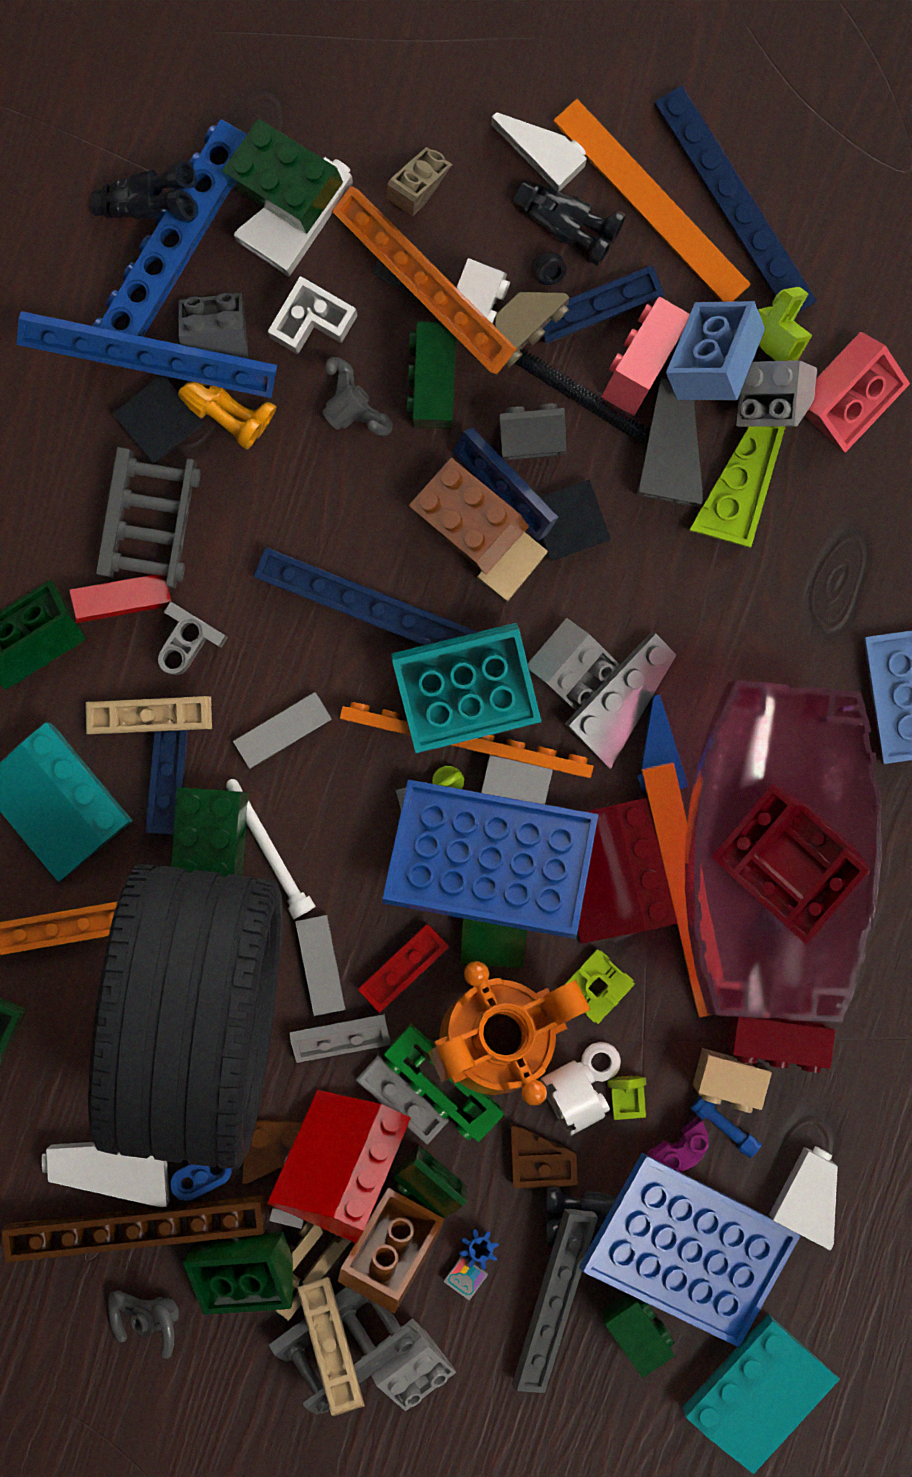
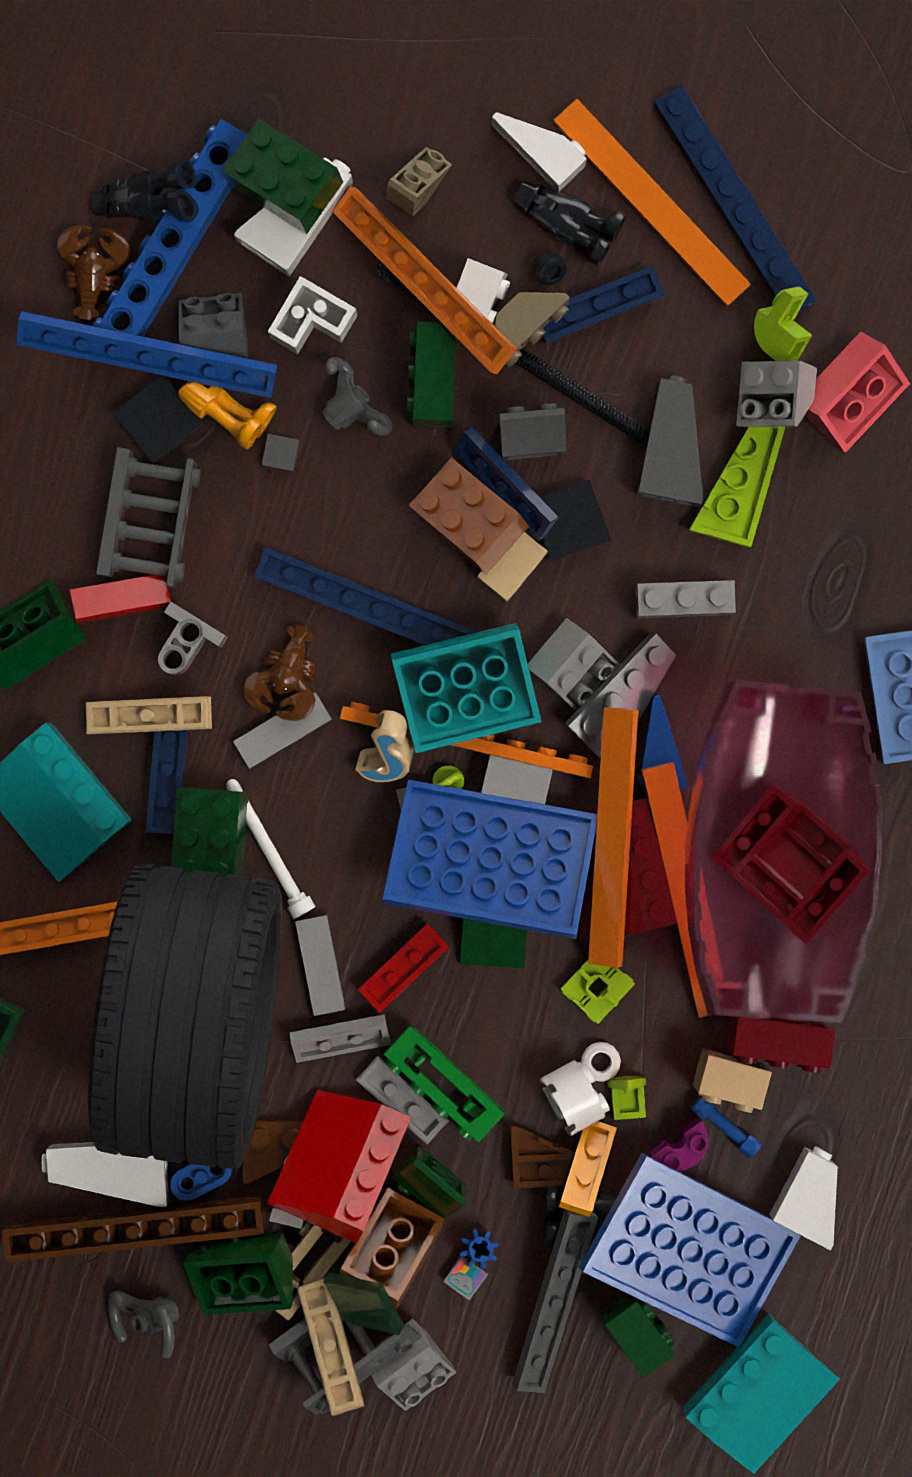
orange piece [428,961,591,1106] -> none
coral wedge [602,297,690,416] -> none
medium blue brick [666,301,765,400] -> none
none -> reddish brown animal [57,225,131,322]
none -> reddish brown animal [243,625,316,721]
none -> dark grey tile [262,434,300,472]
none -> clear green tile [323,1273,404,1335]
none -> tan animal [355,710,414,782]
none -> light orange plate [559,1121,617,1217]
none -> orange tile [588,707,638,968]
none -> light grey brick [635,580,736,619]

